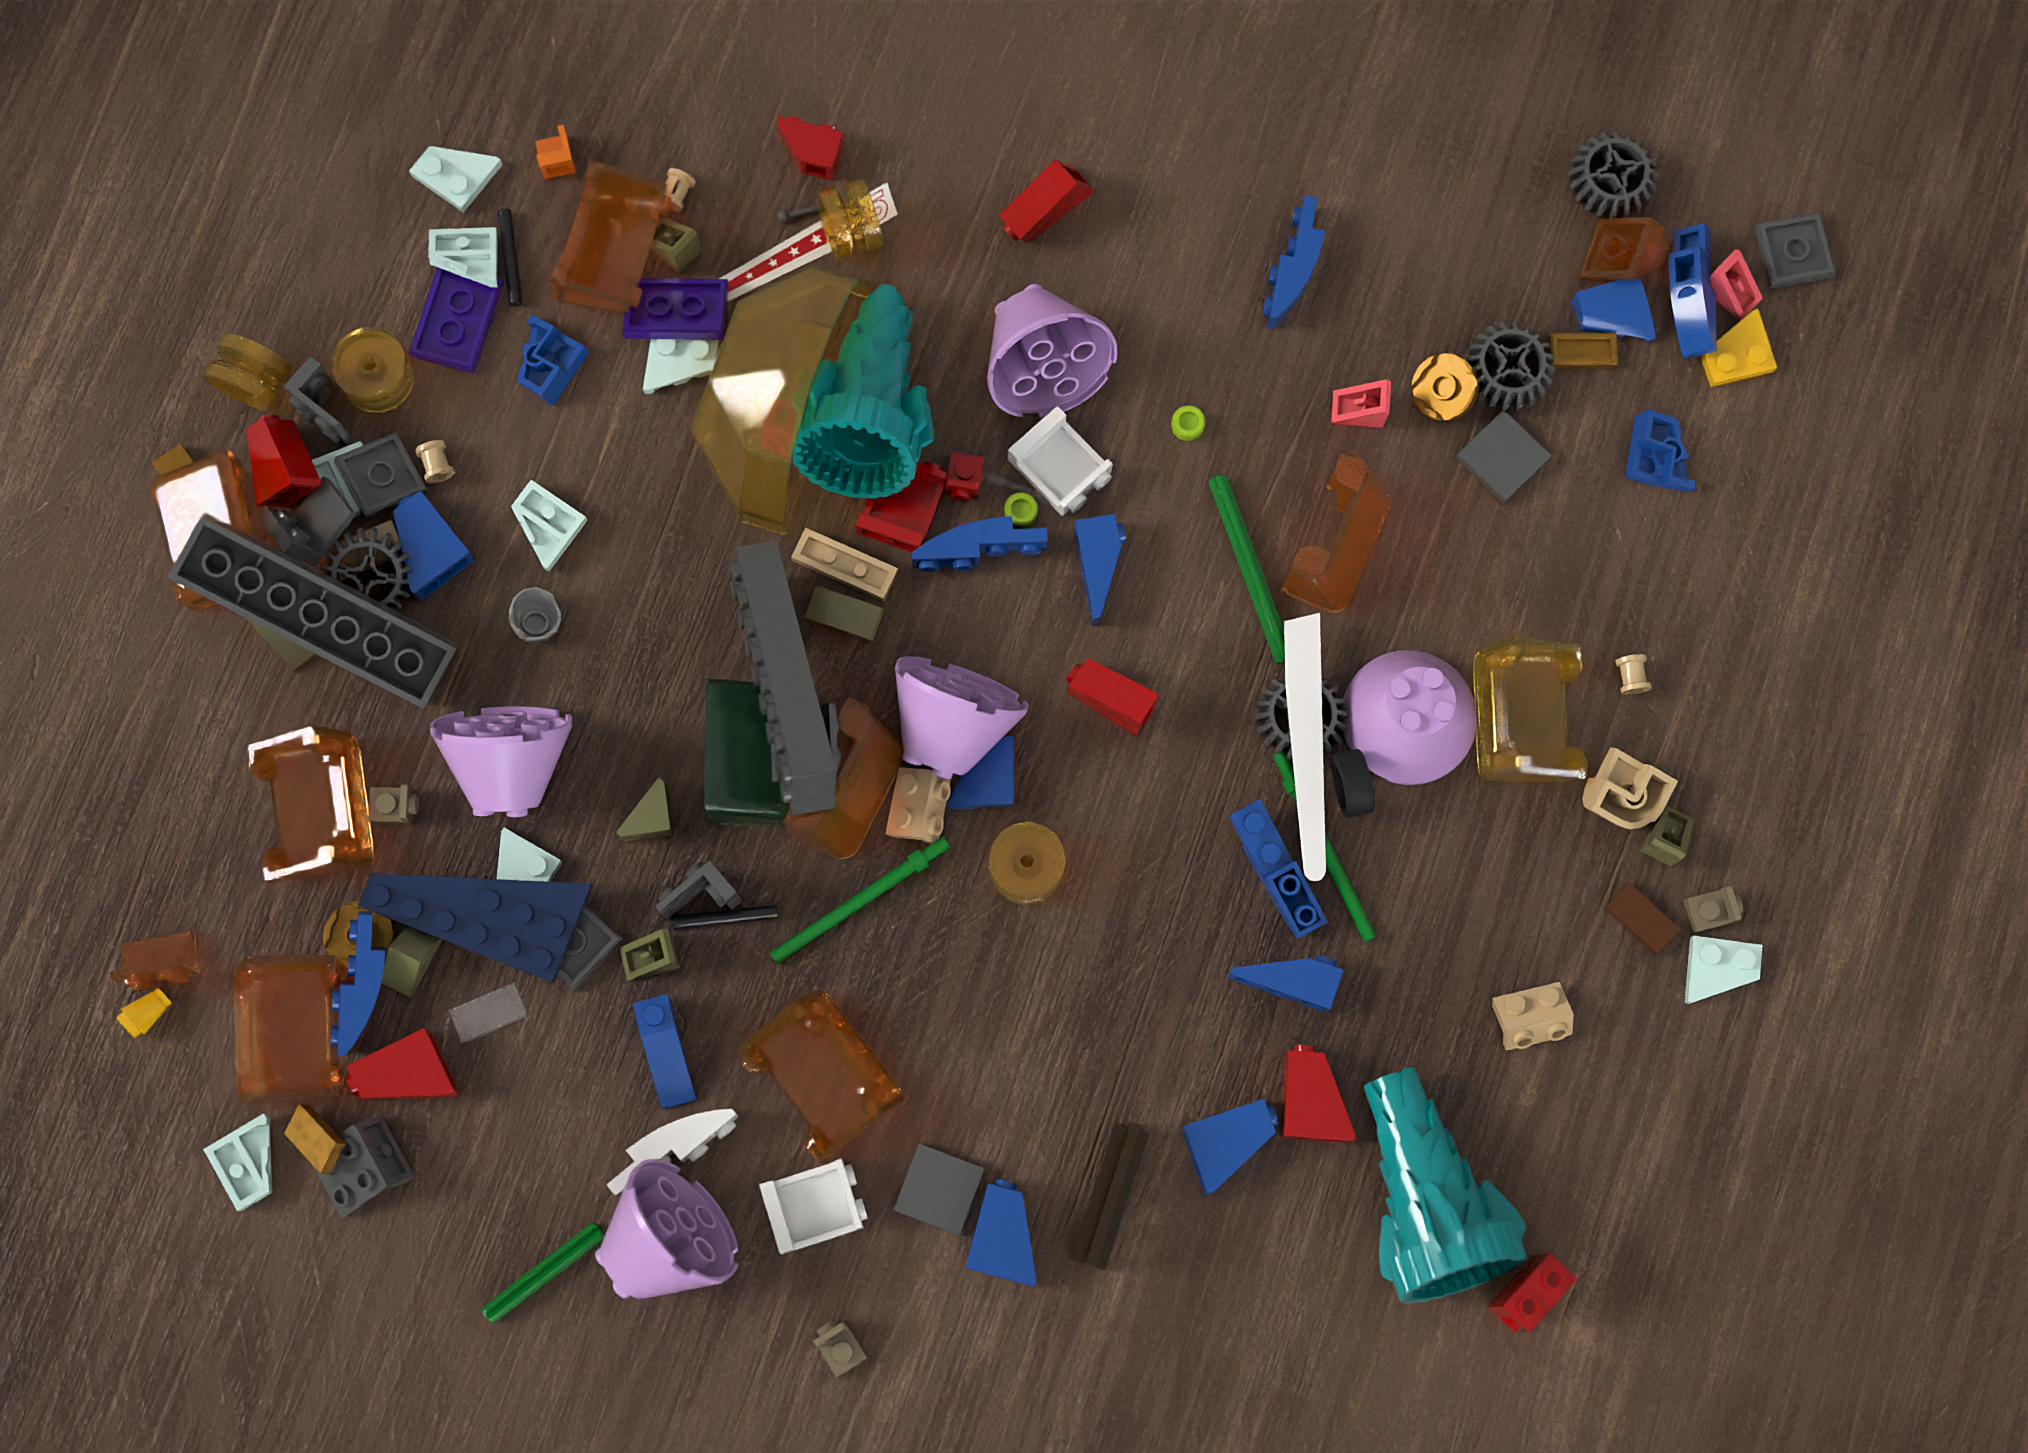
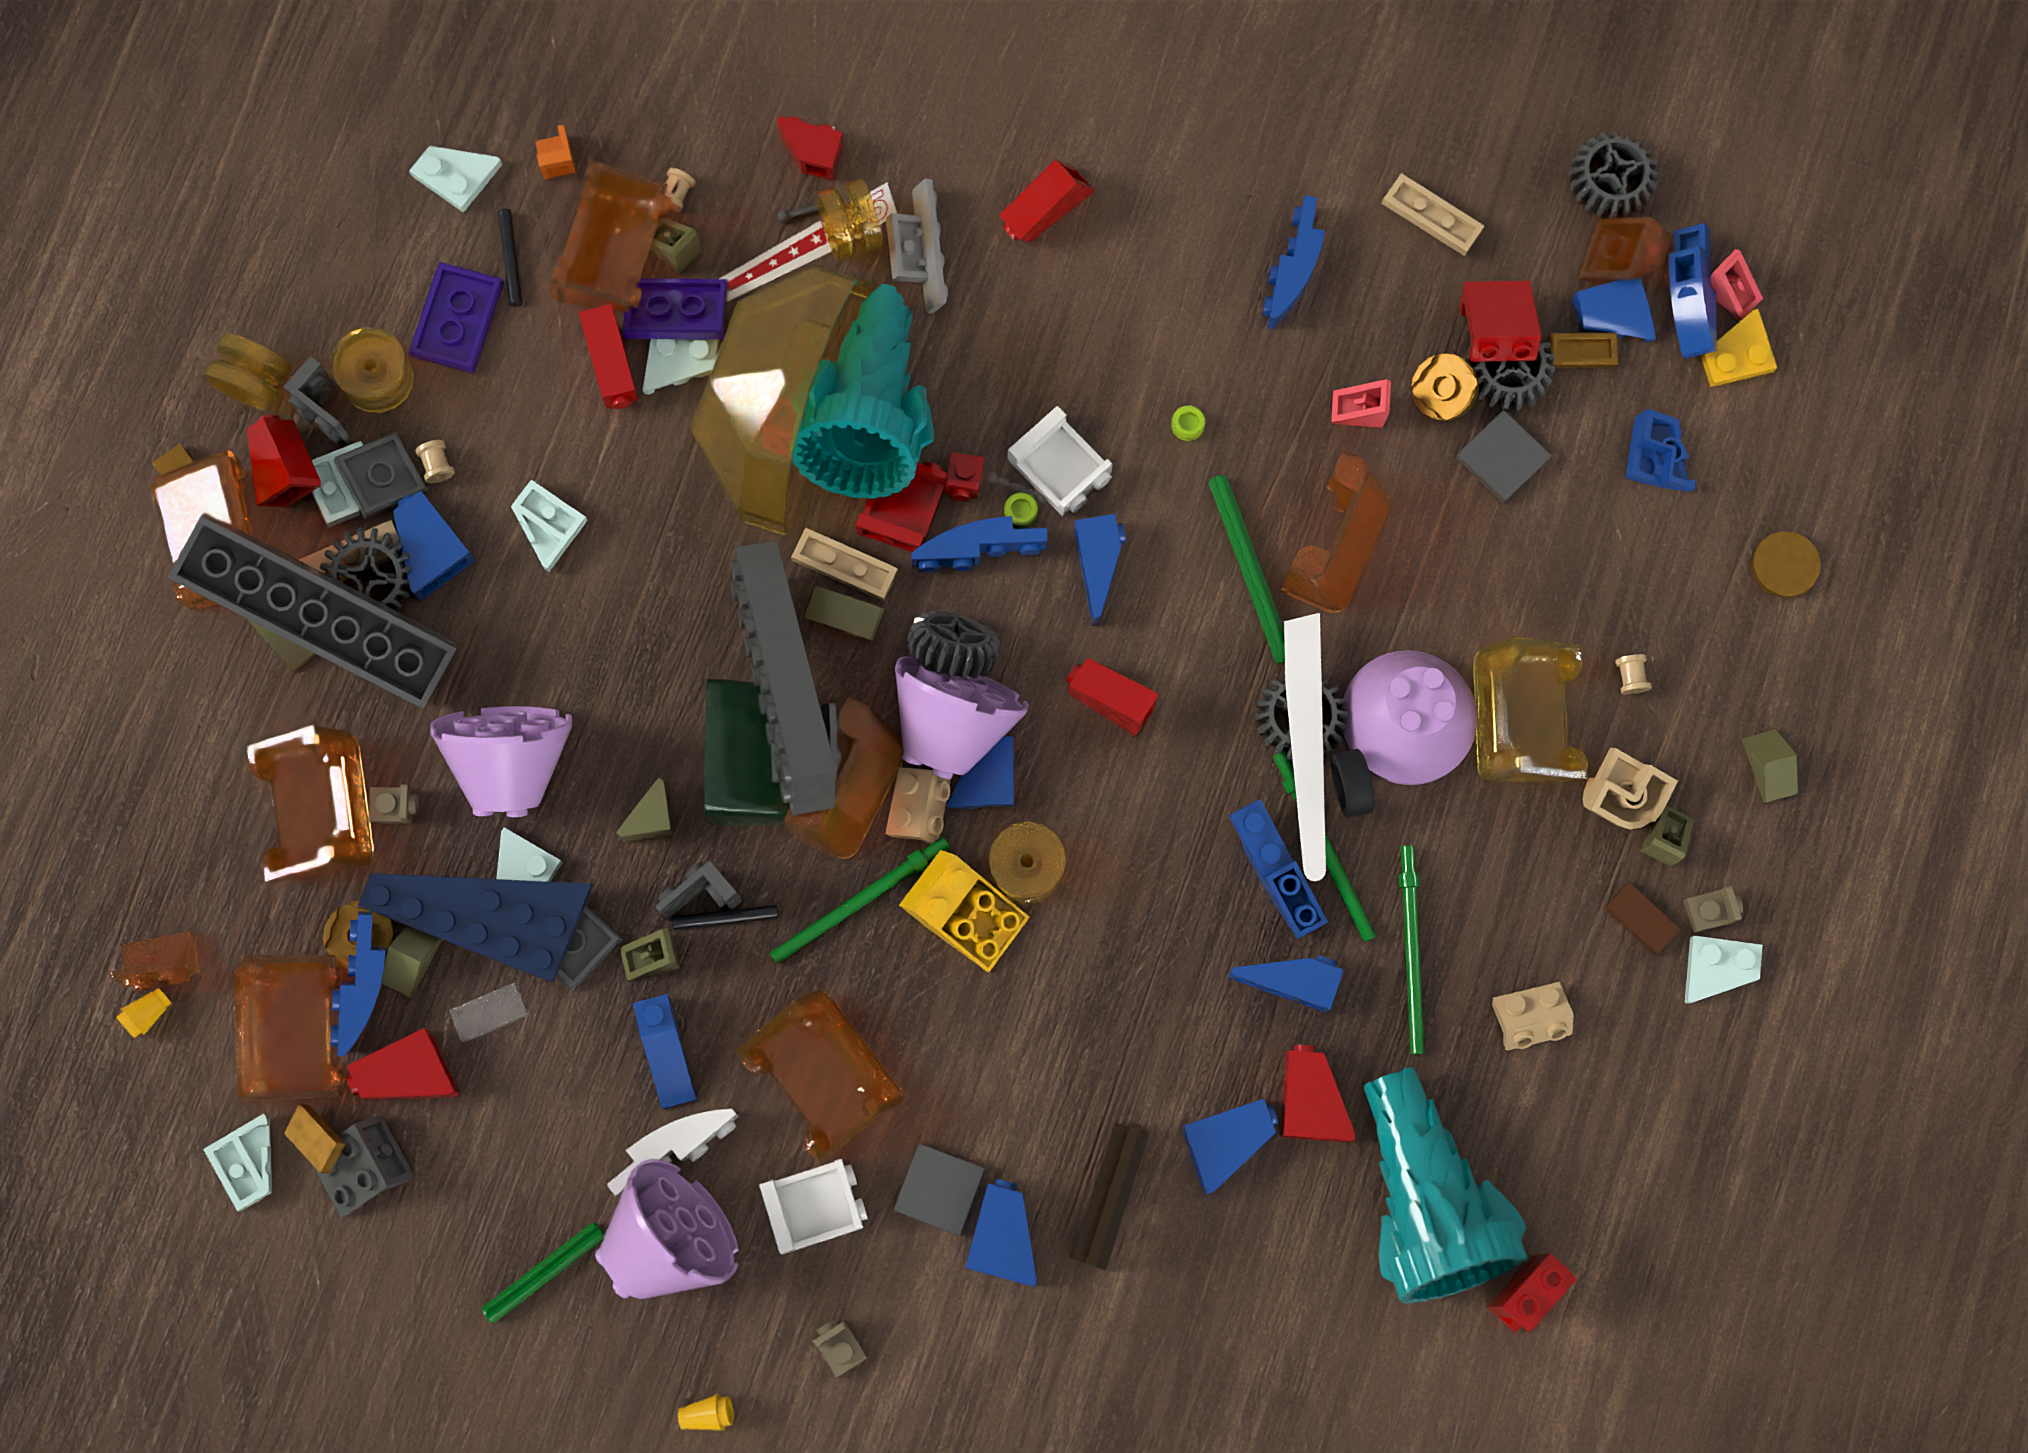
dark grey bracket [257,477,355,567] -> none
light aqua wing [429,227,498,288] -> none
light grey hair [509,587,561,644] -> none
blue slope [517,314,590,406] -> none
lavender cone [987,284,1118,418] -> none
dark grey tile [1754,213,1836,289] -> none
none -> red slope [578,304,639,409]
none -> yellow cone [678,1394,734,1431]
none -> light grey bracket [886,178,948,314]
none -> yellow slope [899,850,1030,973]
none -> dark grey gear [907,610,1000,679]
none -> tan plate [1382,173,1484,256]
none -> green bar [1399,846,1425,1055]
none -> red panel [1459,281,1541,362]
none -> olive slope [1742,729,1798,804]
none -> pearl gold tile [1751,531,1821,599]

